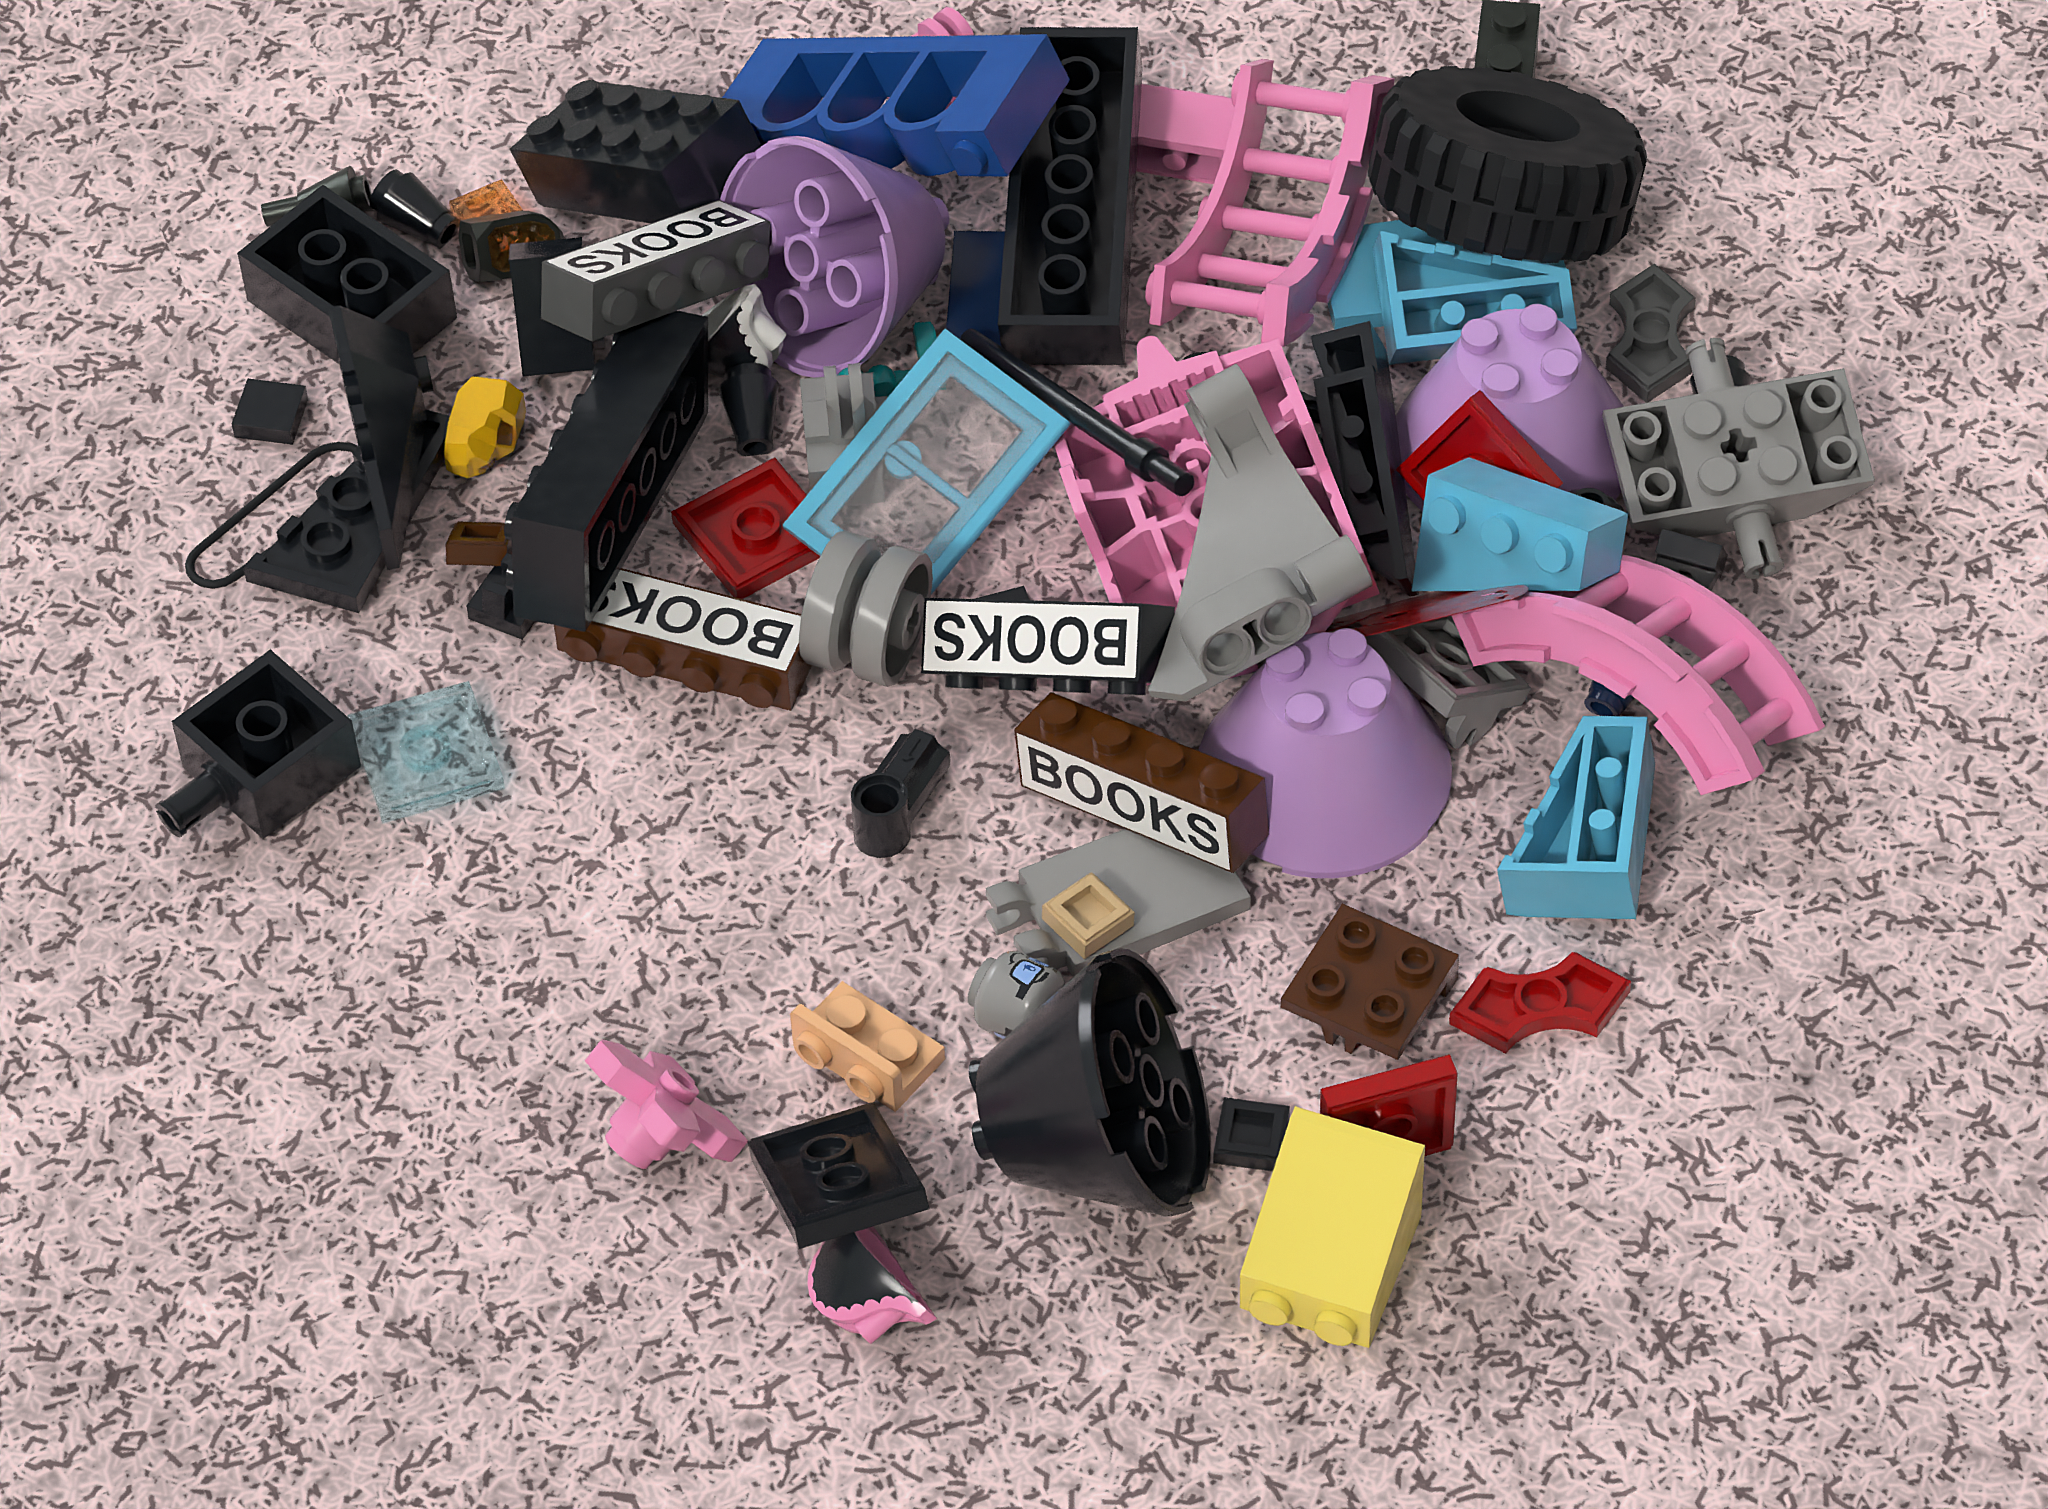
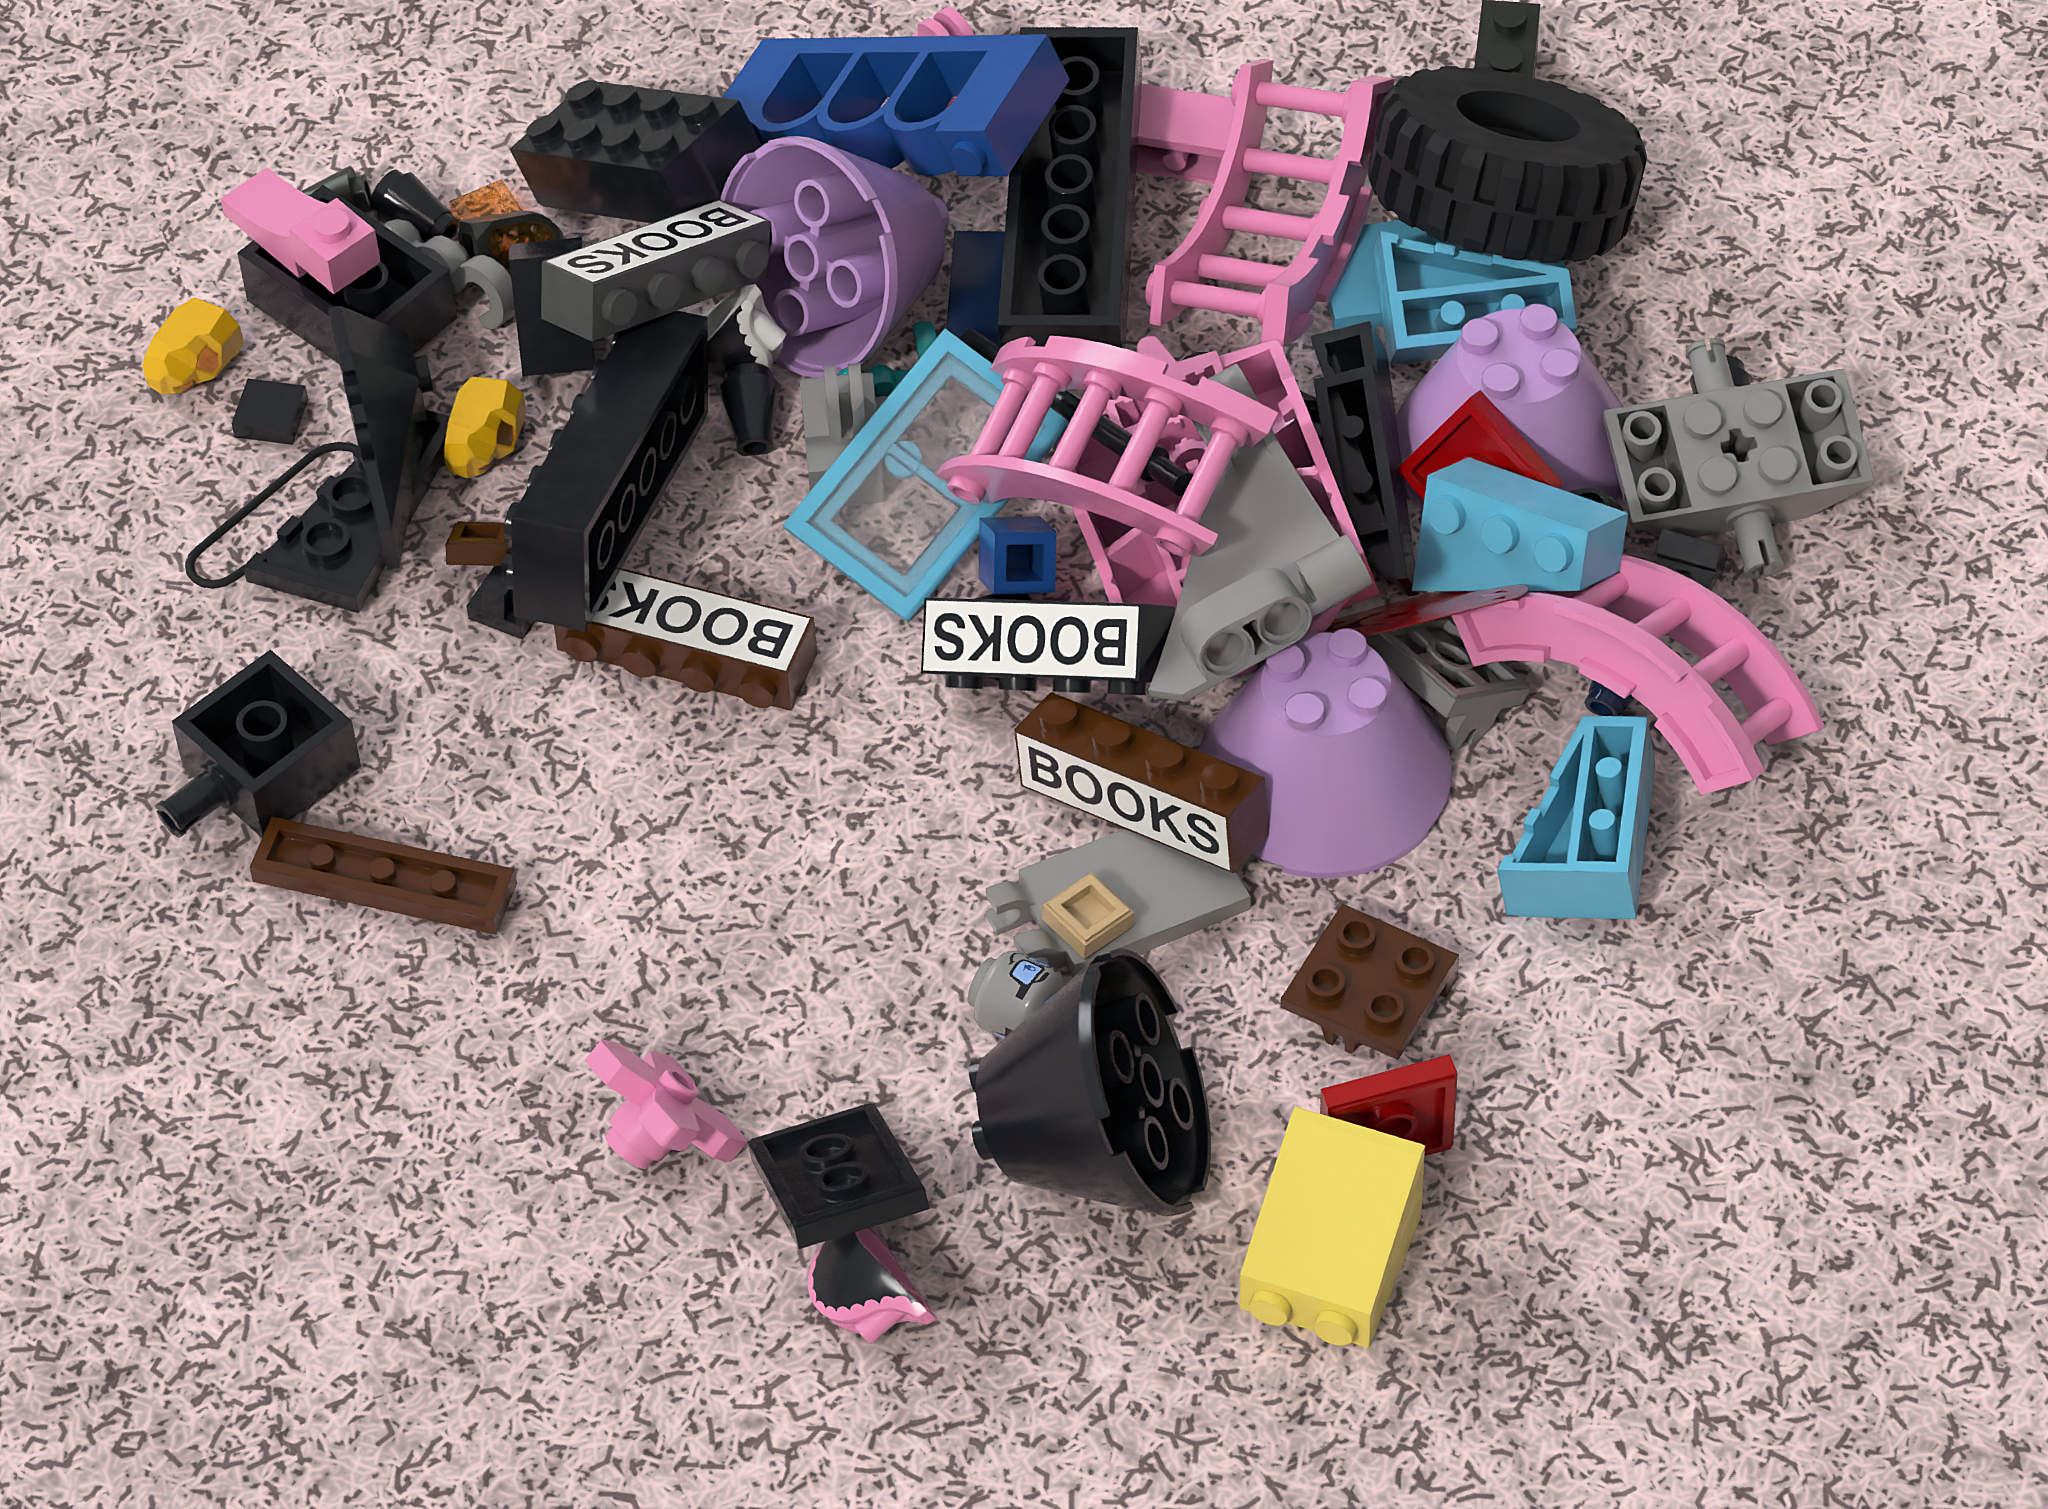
clear light blue tile [347,681,505,824] -> none
red tile [671,457,820,599] -> none
light nougat bracket [790,981,945,1112] -> none
light grey wheel [799,531,933,687] -> none
black piece [851,729,950,858] -> none
black tile [1213,1097,1290,1172] -> none
red tile [1449,952,1631,1054] -> none
dark grey tile [1606,263,1695,403] -> none
none -> yellow rock [142,297,244,394]
none -> bright pink slope [220,168,381,294]
none -> reddish brown plate [250,817,517,935]
none -> light grey piece [384,219,515,330]
none -> bright pink fence [936,336,1279,558]
none -> blue brick [978,516,1056,595]

